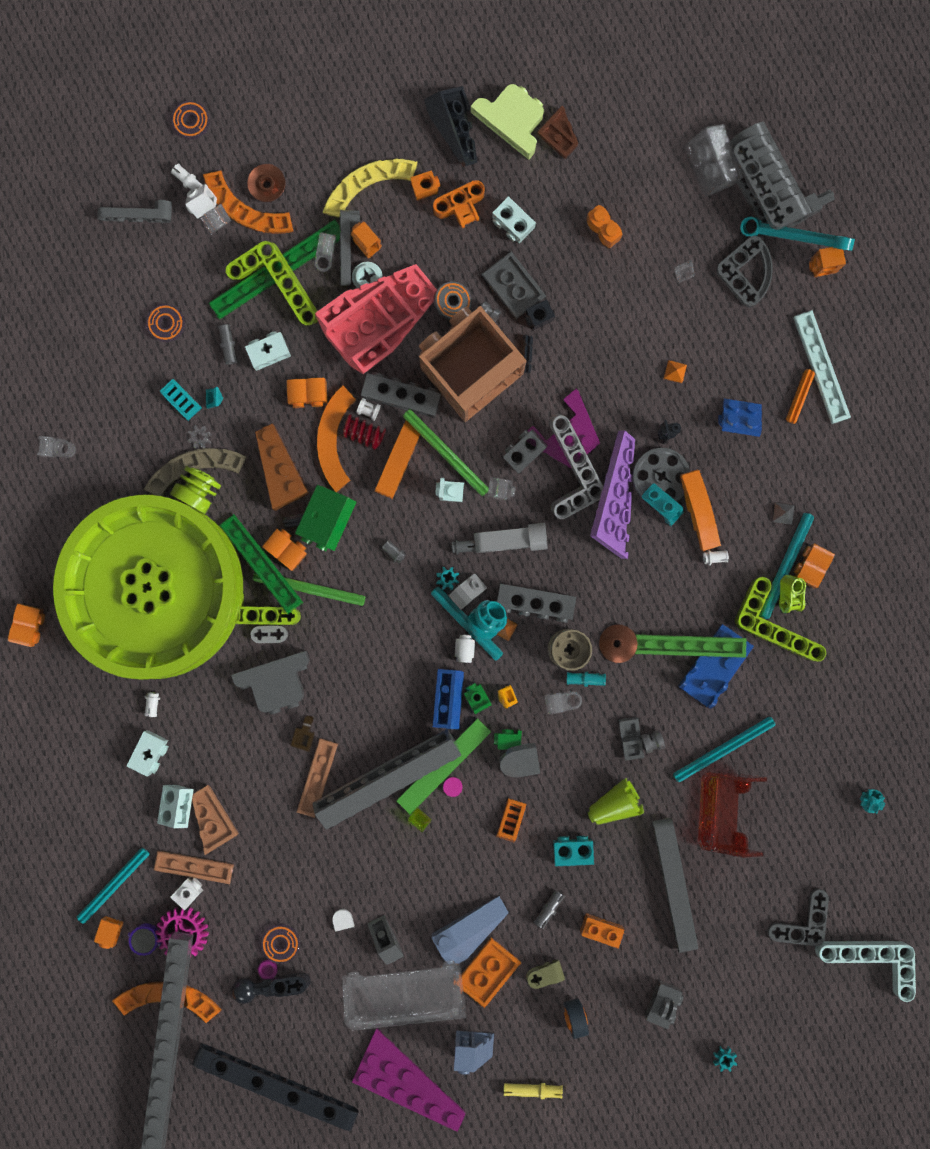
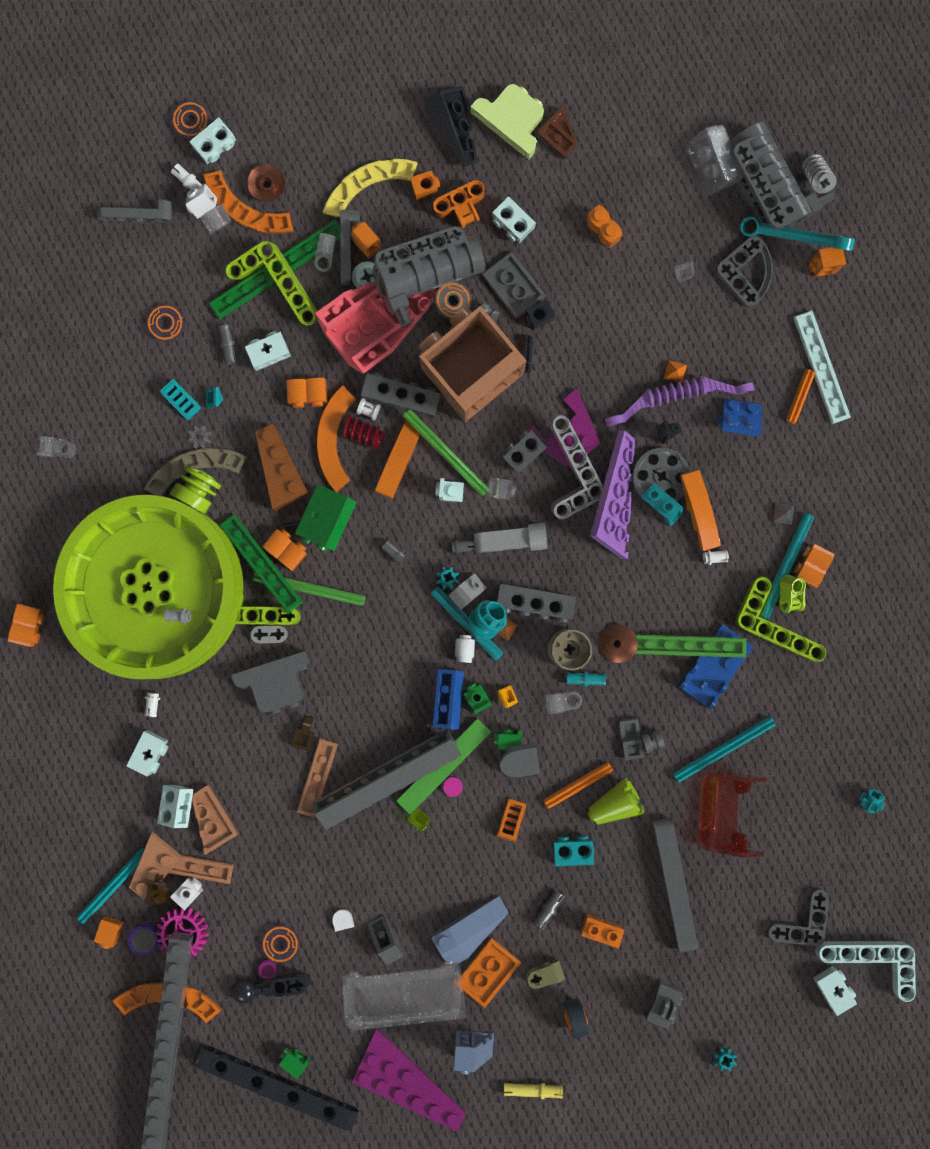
none -> nougat wing [129,832,182,900]
none -> dark brown plate [146,874,169,905]
none -> light grey pin [164,608,191,624]
none -> light aqua brick [190,118,236,164]
none -> green brick [279,1048,311,1079]
none -> dark grey piece [372,226,485,328]
none -> orange axle [543,762,613,809]
none -> medium lavender piece [605,376,755,427]
none -> light grey piece [802,154,837,194]
none -> light aqua brick [813,966,857,1016]

